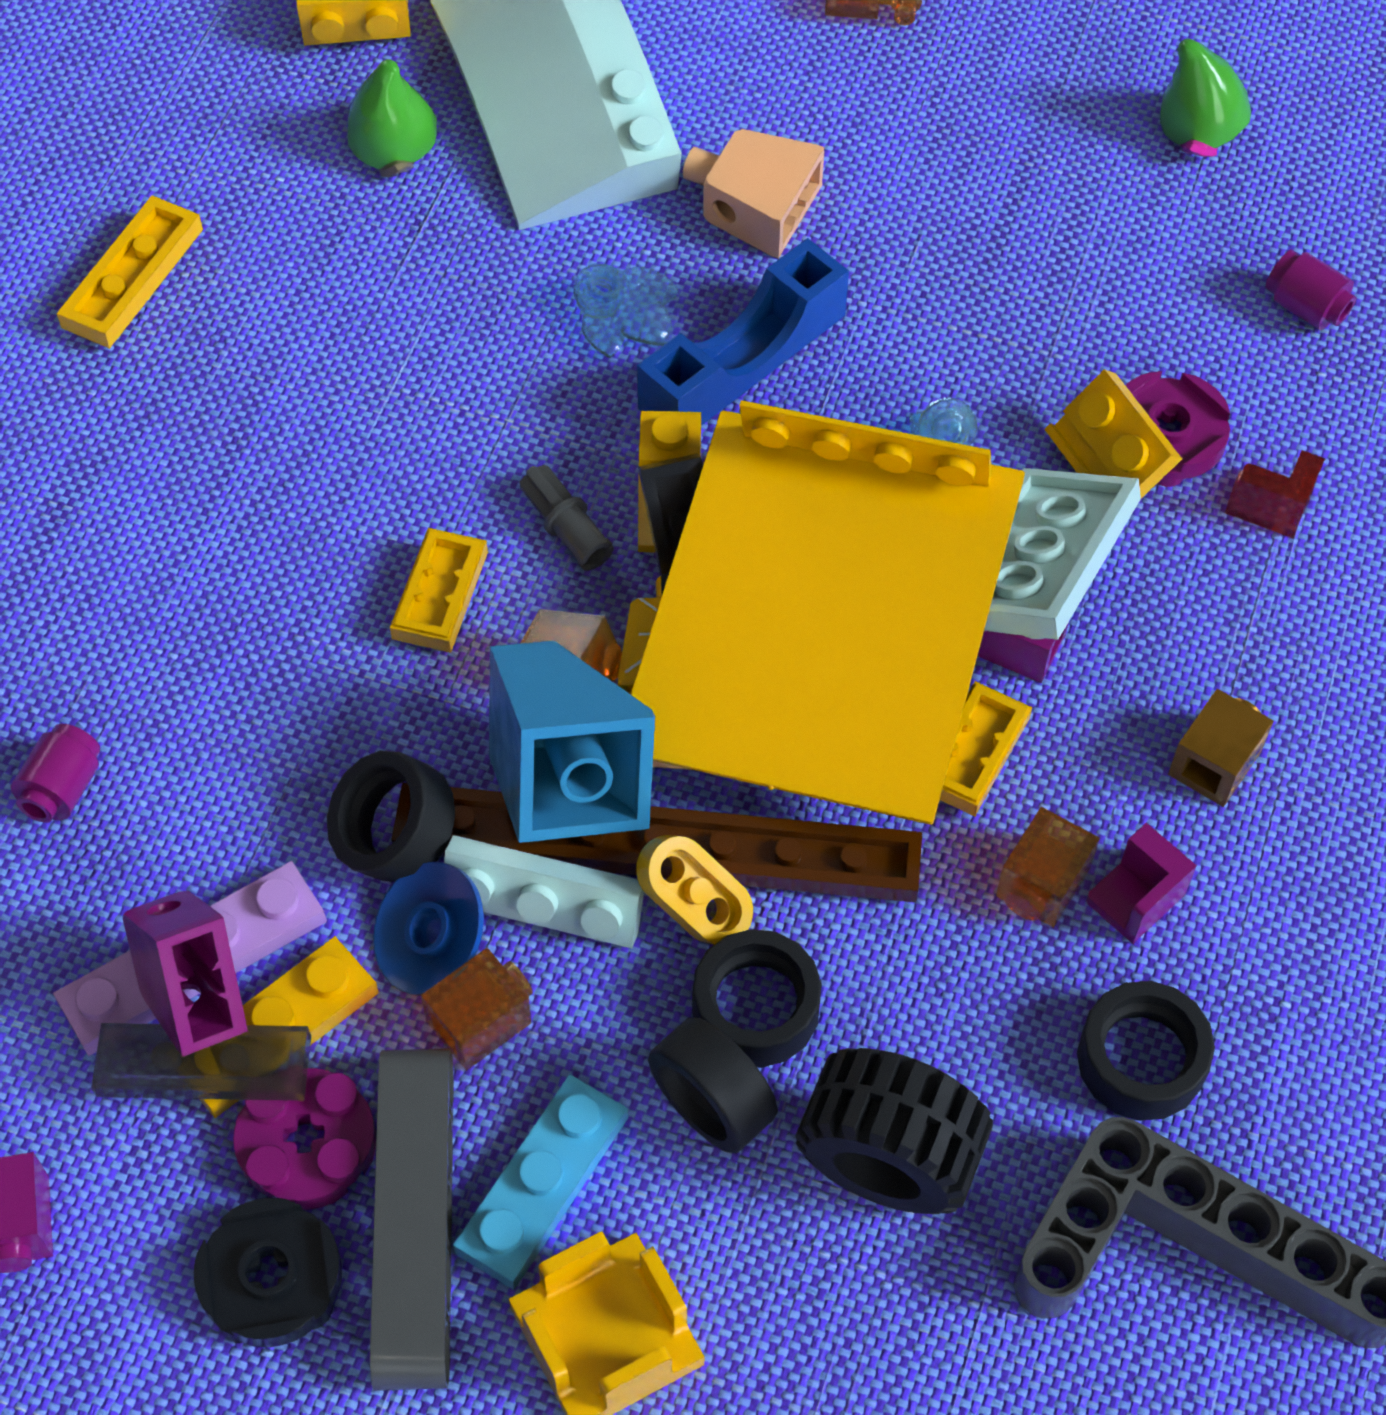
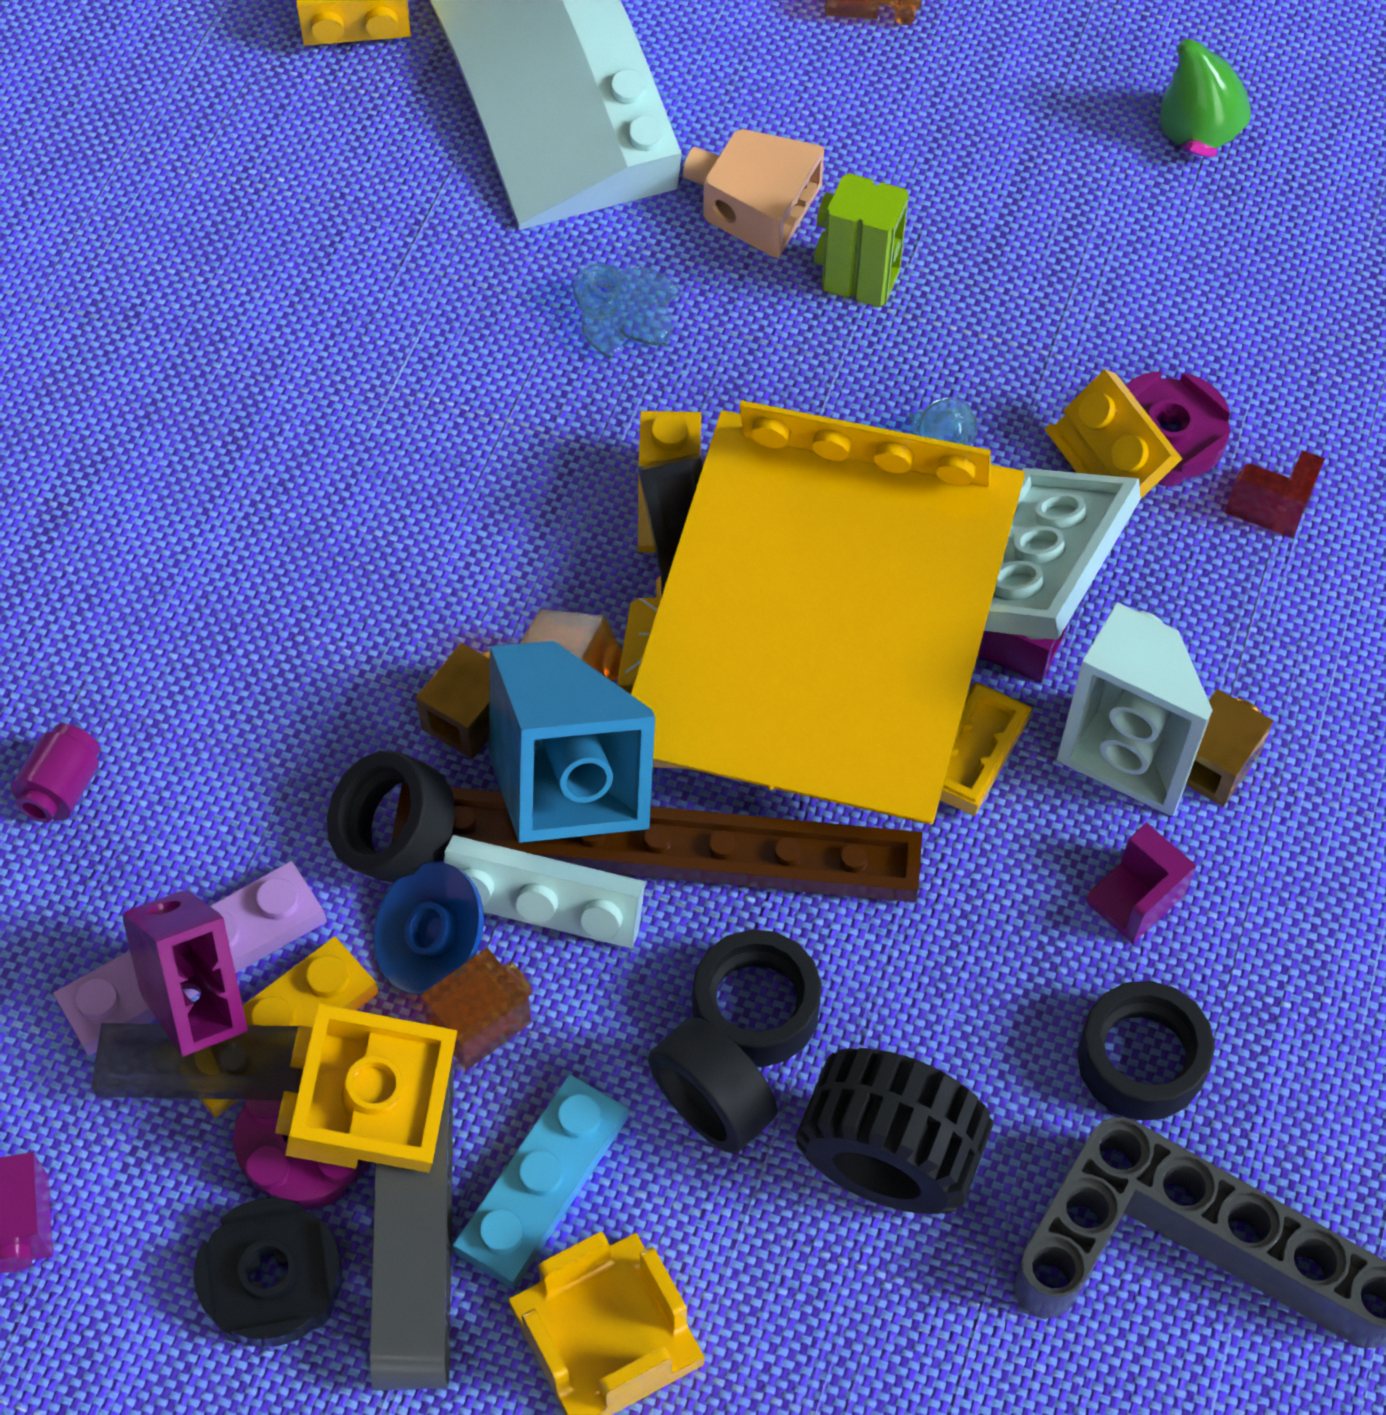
yellow plate [56,195,203,349] -> none
bright green hat [348,59,437,177] -> none
yellow plate [390,528,488,653] -> none
dark grey axle [520,465,614,571] -> none
yellow plate [636,835,753,945] -> none
blue arch [637,238,849,426] -> none
clear orange brick [996,807,1100,928] -> none
magenta brick [1265,250,1357,330] -> none
none -> yellow plate [275,1003,457,1173]
none -> pearl gold brick [416,643,490,760]
none -> lime brick [814,173,909,307]
none -> light aqua slope [1056,602,1213,817]

